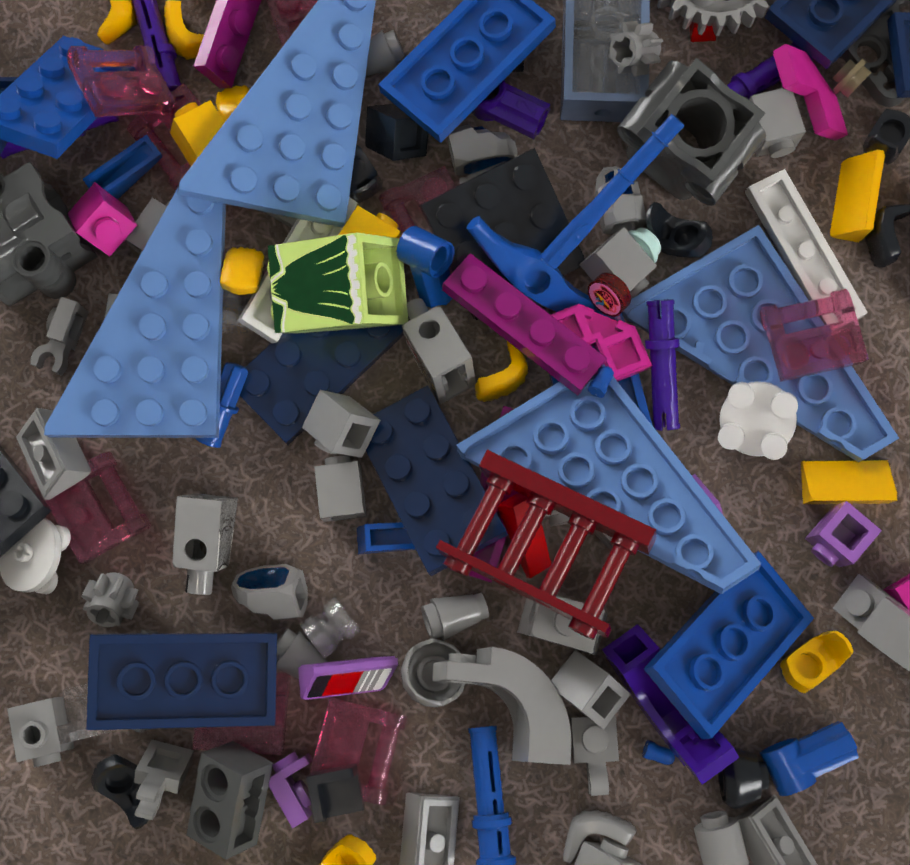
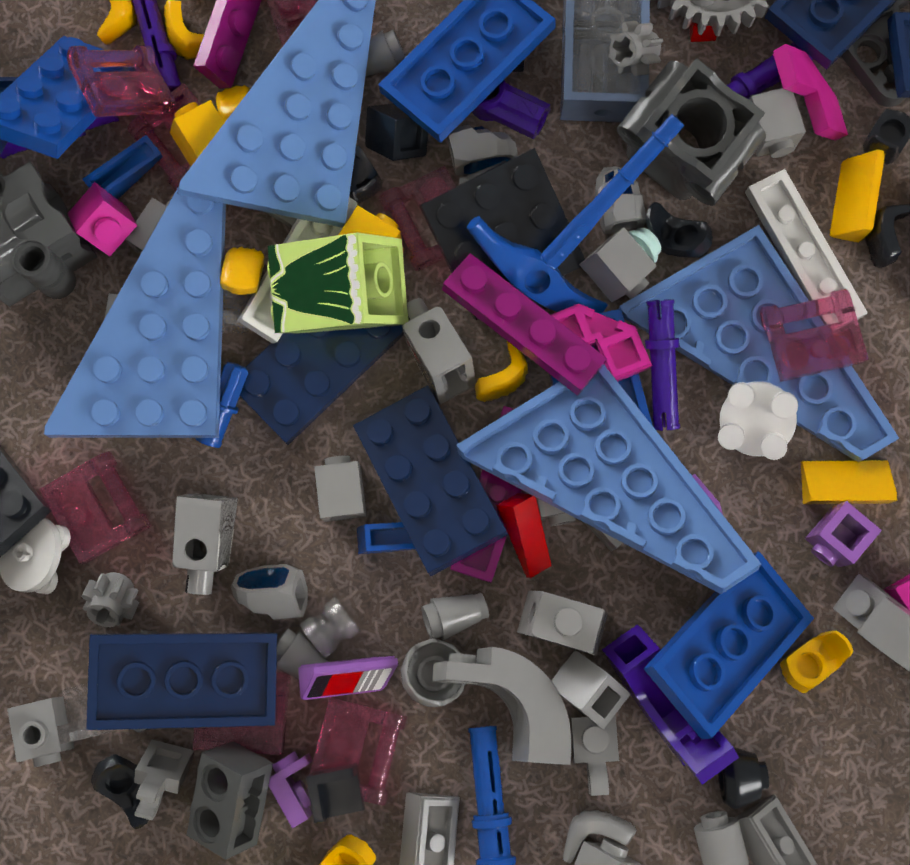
light grey slope [16,408,91,500] -> none
light grey plate [31,297,89,376] -> none
light grey brick [302,390,381,458] -> none
blue piece [396,226,455,308] -> none
dark red fence [436,450,656,640] -> none
clear red tile [588,273,631,317] -> none
blue piece [588,366,614,398] -> none
blue piece [642,740,675,765] -> none
blue piece [760,721,859,797] -> none
dark tan plate [832,58,872,98] -> none

